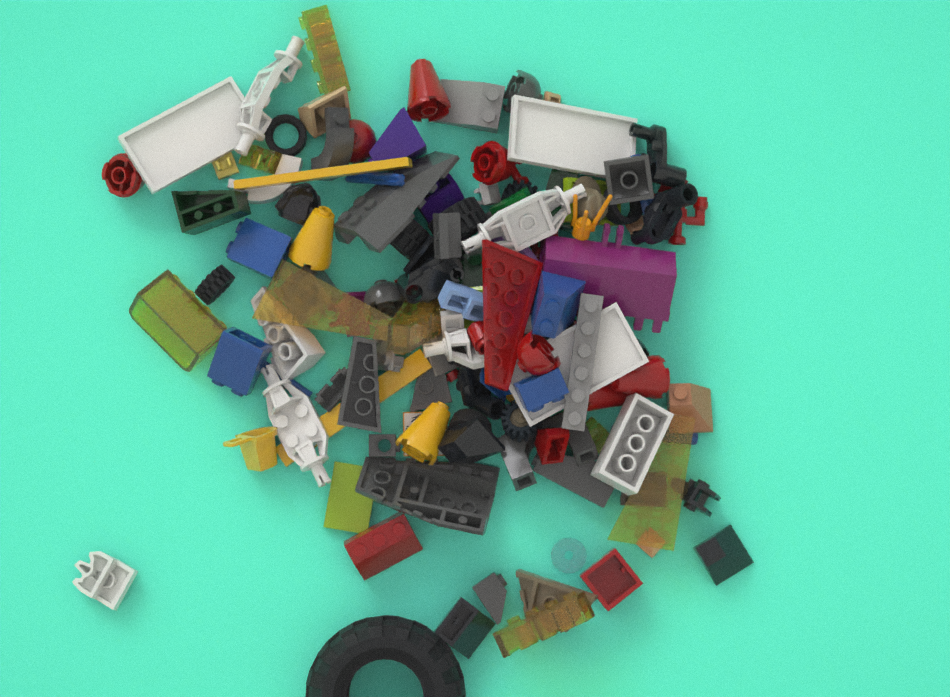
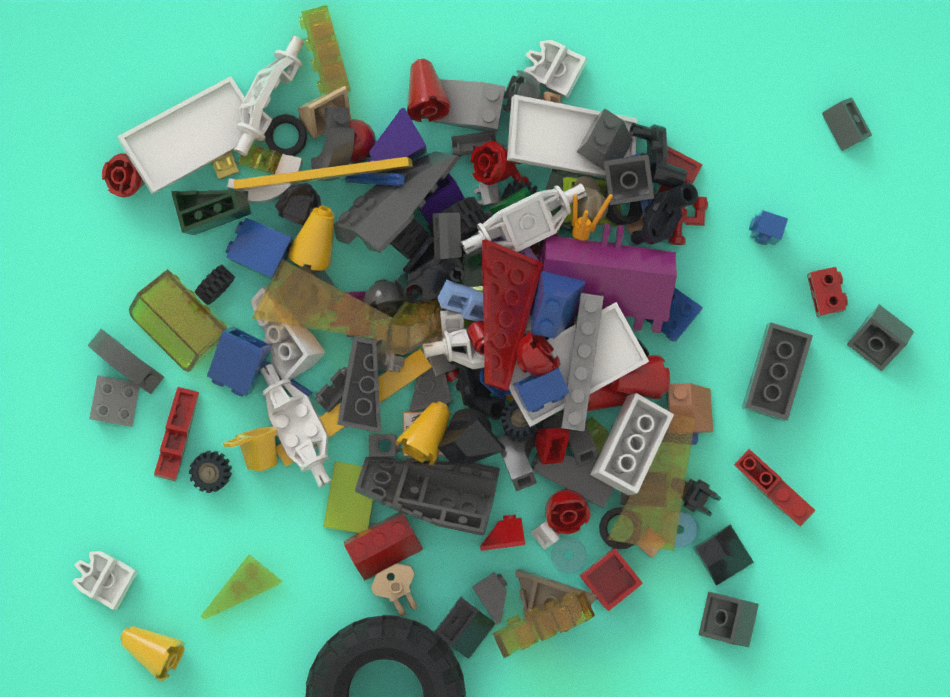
none -> dark grey arch [88,328,164,394]
none -> light grey hinge [89,375,140,427]
none -> yellow cone [120,626,185,681]
none -> red slope [154,387,199,482]
none -> black wheel [189,450,232,493]
none -> clear yellow wing [200,554,283,620]
none -> tan hinge [371,563,418,617]
none -> dark grey hinge [451,131,496,158]
none -> red slope [480,514,525,551]
none -> white plate [524,40,588,98]
none -> white tile [531,521,560,550]
none -> red cylinder [545,489,591,534]
none -> dark grey slope [577,109,633,170]
none -> black tyre [599,507,642,549]
none -> blue hinge [644,287,703,342]
none -> medium azure piece [661,512,697,547]
none -> red tile [667,146,703,184]
none -> dark grey slope [699,592,759,647]
none -> red slope [734,449,816,527]
none -> dark grey brick [742,322,813,421]
none -> blue brick [748,210,788,245]
none -> red brick [807,267,848,317]
none -> dark grey panel [822,97,872,151]
none -> dark grey slope [847,304,914,371]

